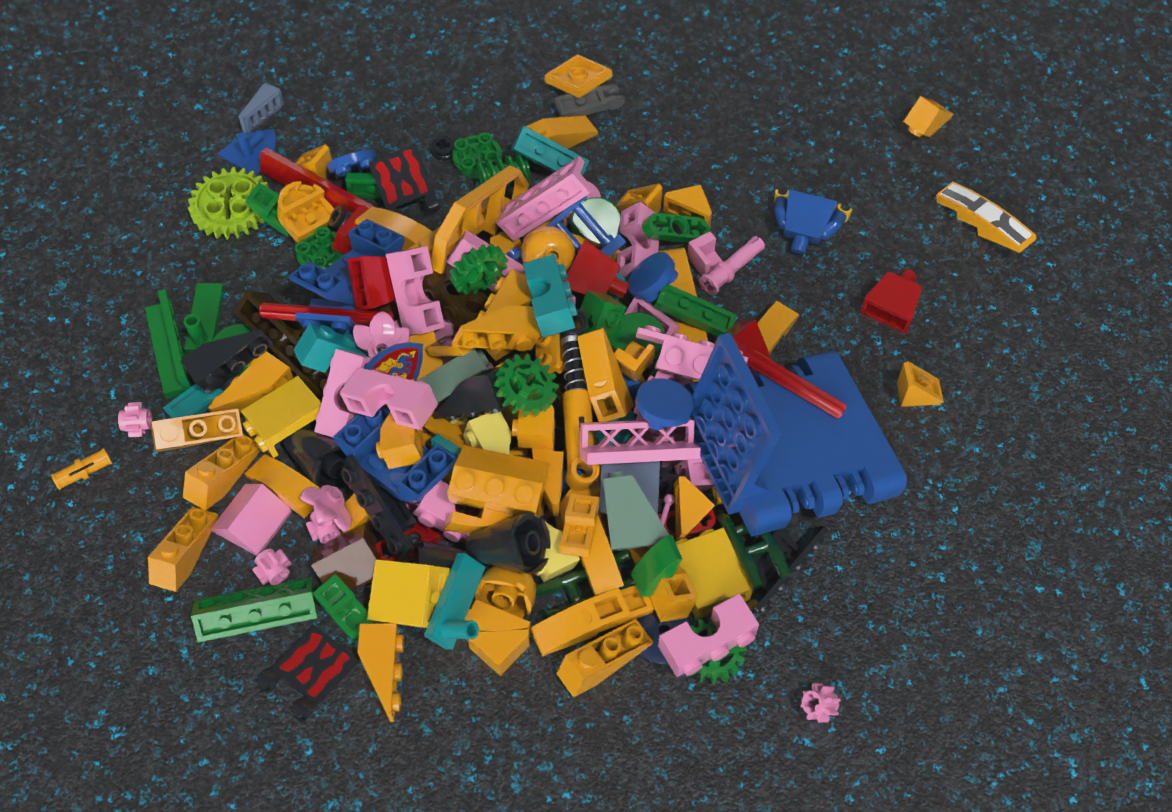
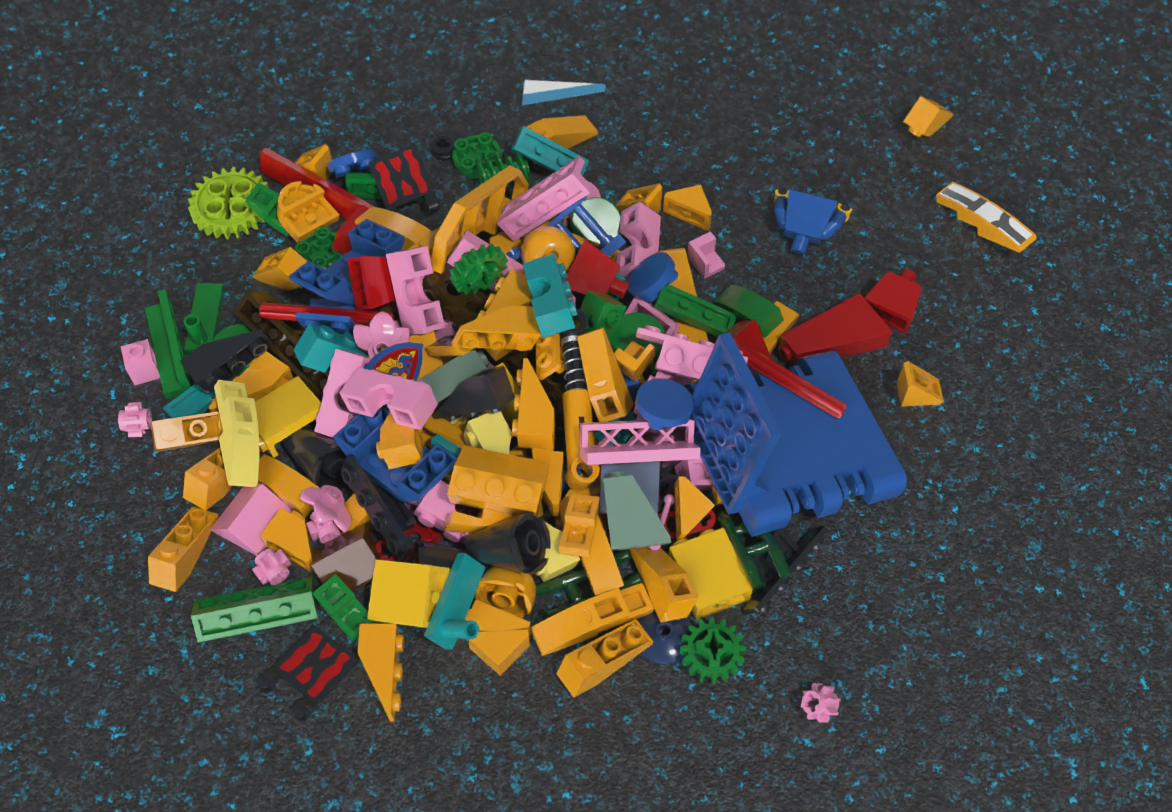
light orange pin [51,448,112,490] -> none
blue shield [218,129,276,176] -> none
sand blue slope [239,83,284,134] -> none
black bush [329,205,352,229] -> none
green gear [494,354,559,417] -> none
light orange tile [544,54,612,98] -> none
dark grey hinge [554,84,625,117] -> none
green slope [631,535,683,597] -> none
green beam [642,213,710,243] -> none
bright pink arch [658,594,759,677] -> none
bright pink pin [699,236,765,296] -> none
none -> bright pink brick [121,339,160,385]
none -> light yellow slope [214,380,259,487]
none -> light orange slope [252,247,308,291]
none -> light orange slope [260,508,315,573]
none -> sticker [522,80,605,105]
none -> green slope [712,284,784,338]
none -> red slope [778,293,892,366]

